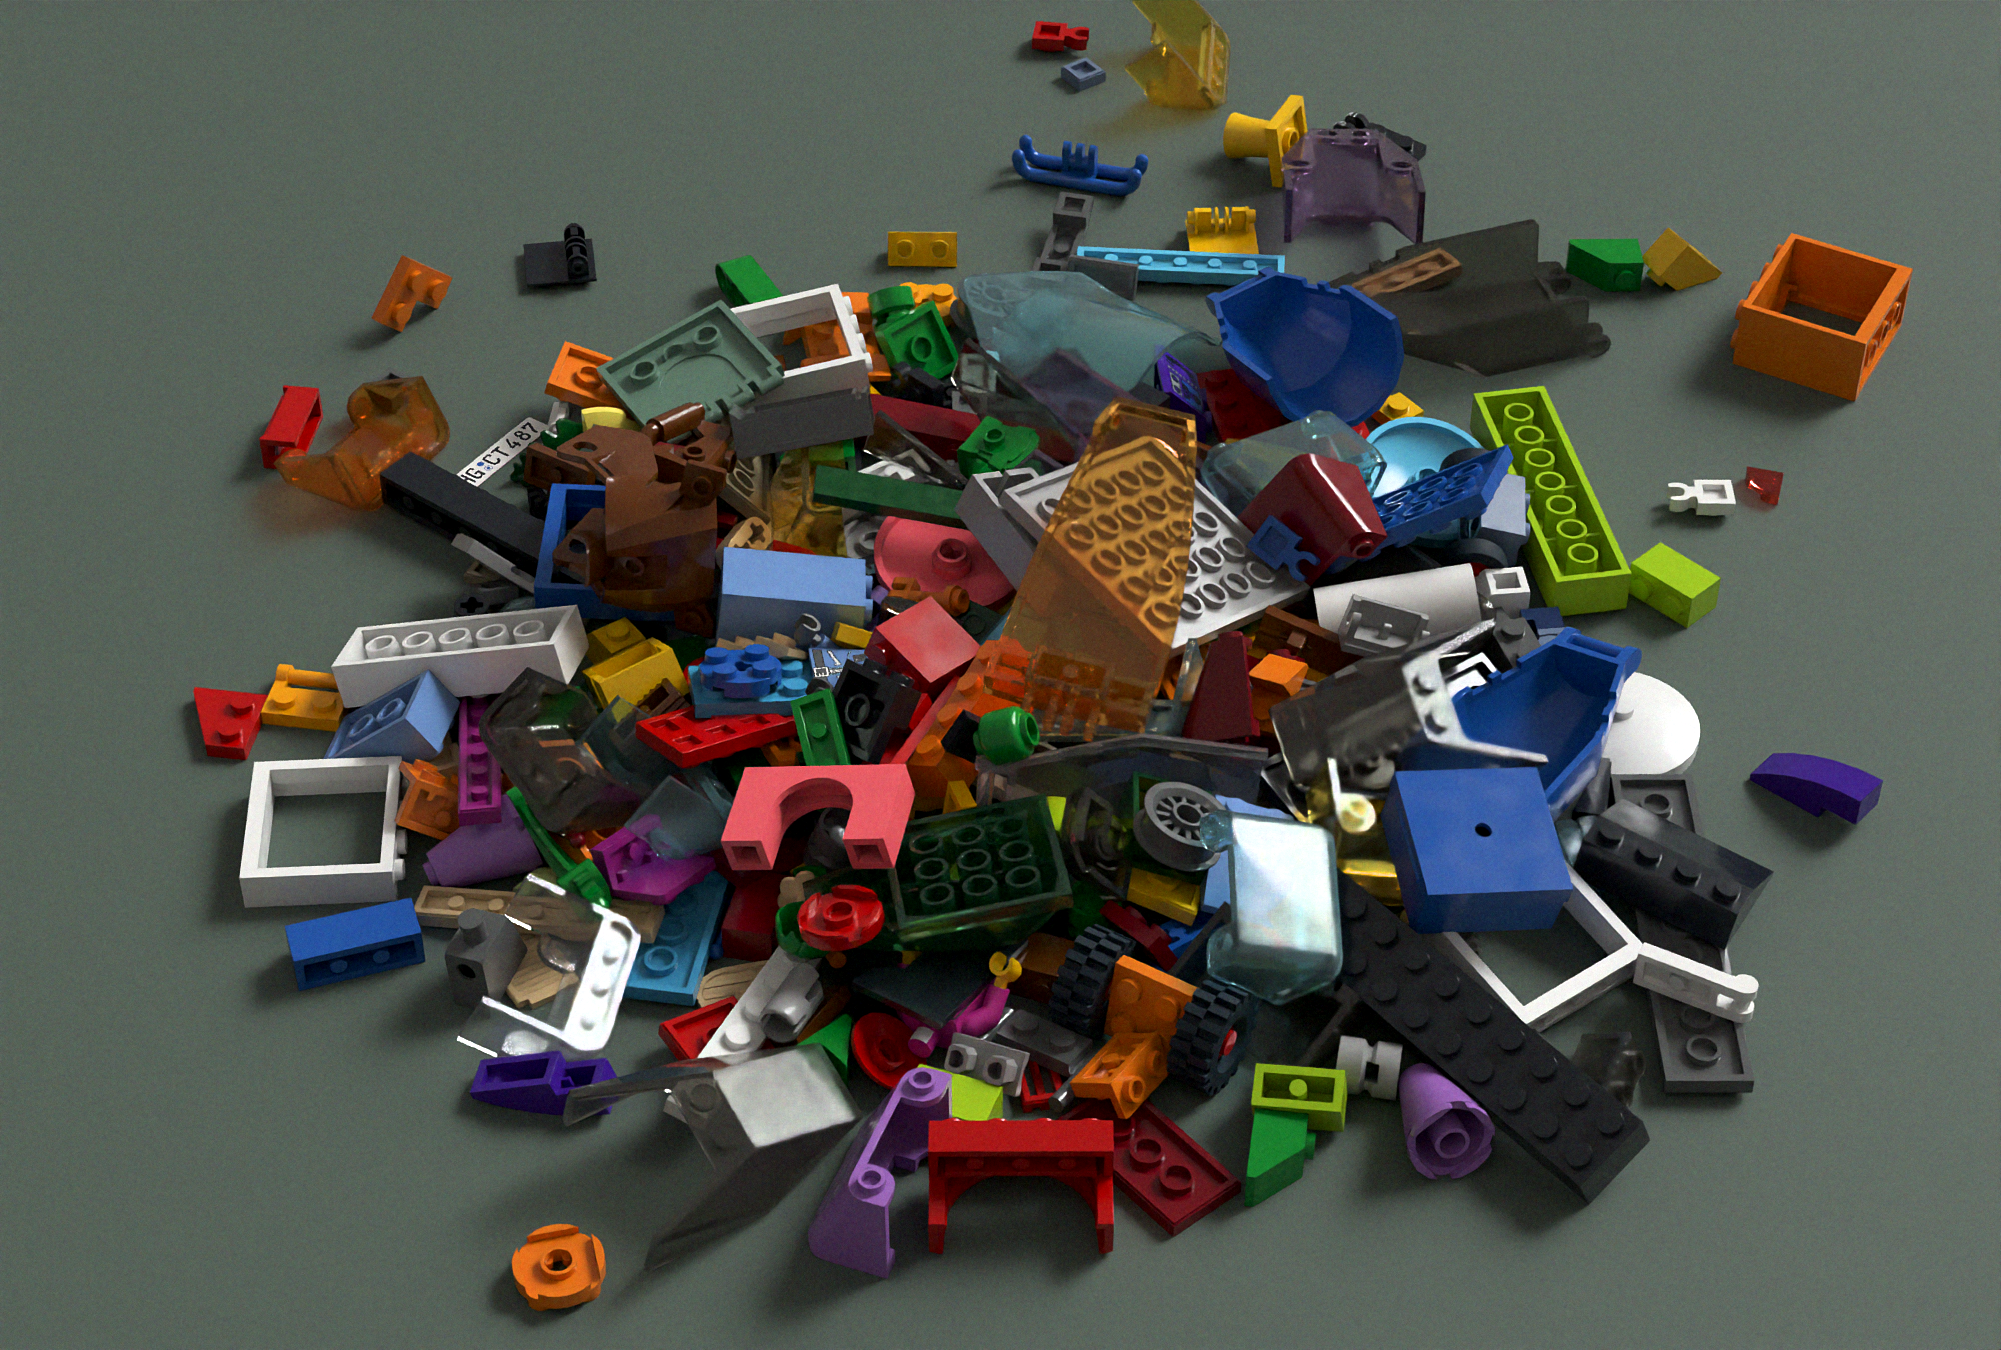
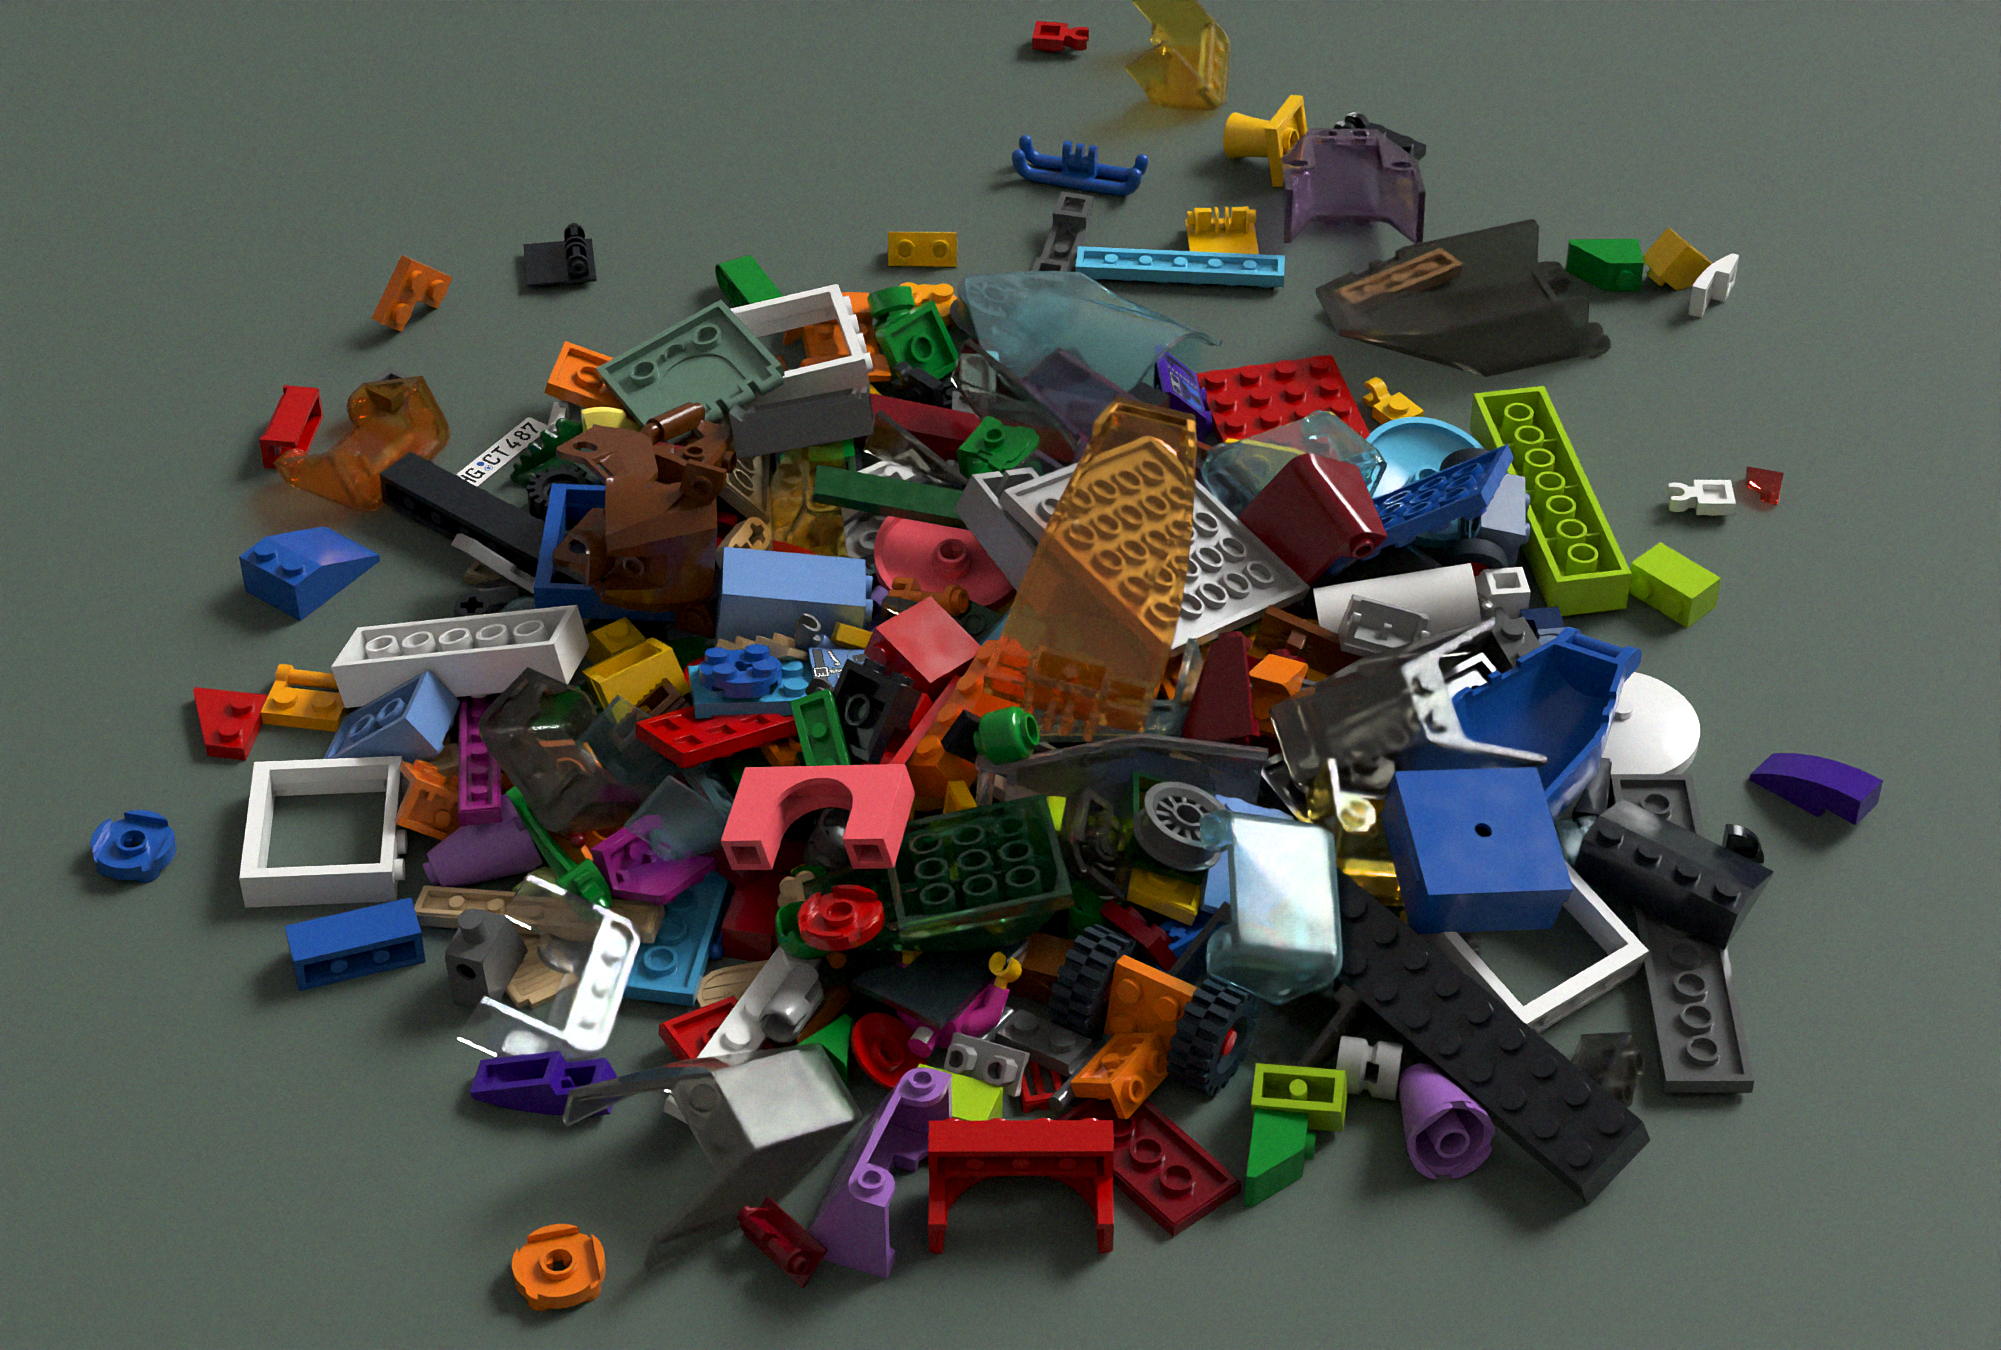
reddish brown plate [523,443,596,491] -> none
sand blue tile [1061,57,1106,92] -> none
flat silver tile [1066,255,1139,301] -> none
blue windscreen [1205,266,1404,433] -> none
blue plate [1246,515,1321,582] -> none
white plate [1633,942,1759,1023] -> none
orange window [1730,233,1913,402] -> none
none -> blue plate [90,810,177,883]
none -> blue slope [239,526,380,621]
none -> dark red hinge [737,1196,828,1288]
none -> white slope [1688,253,1739,318]
none -> black tile [1722,824,1764,863]

